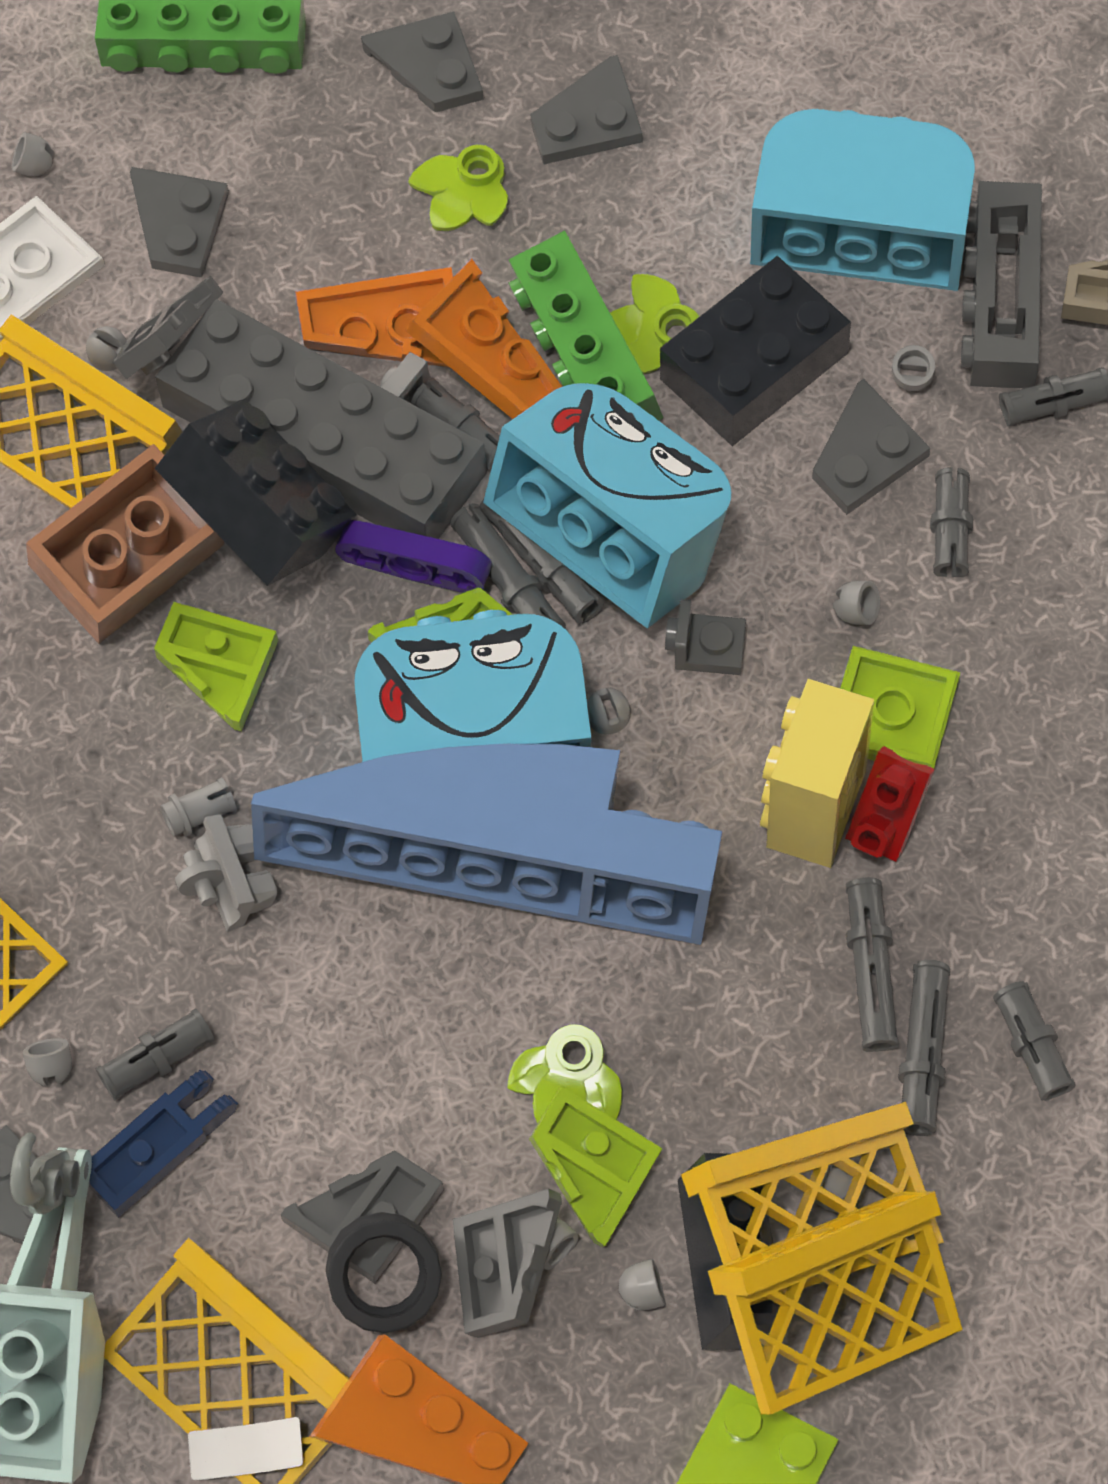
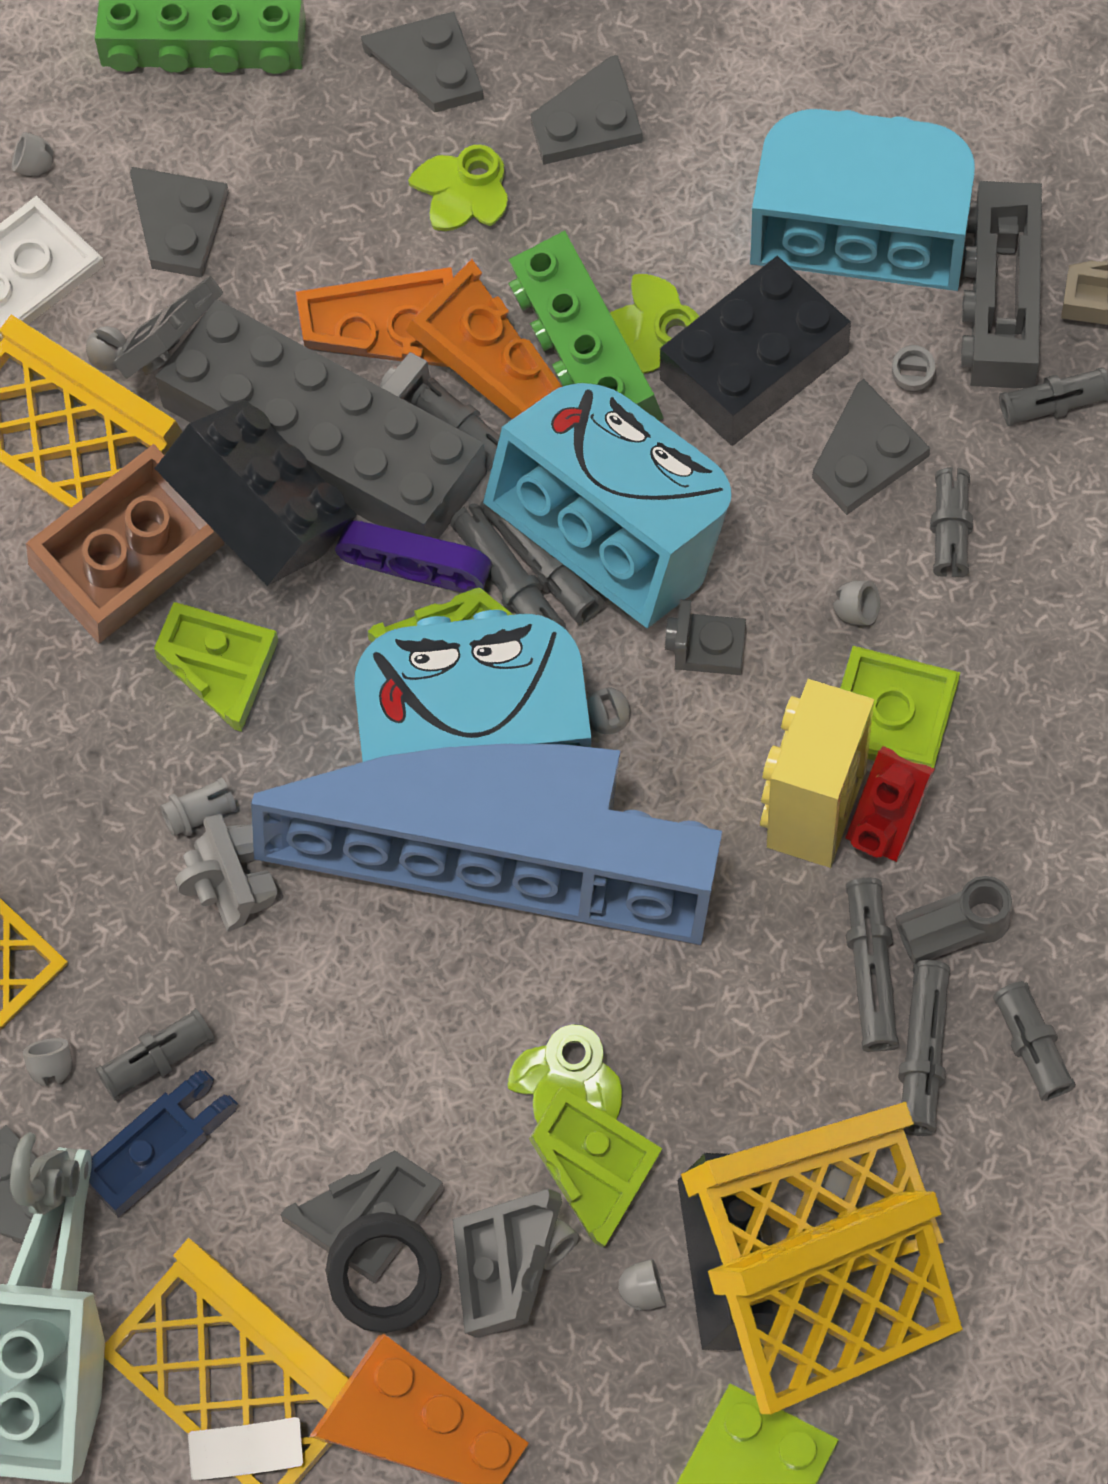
none -> dark grey piece [895,876,1012,964]

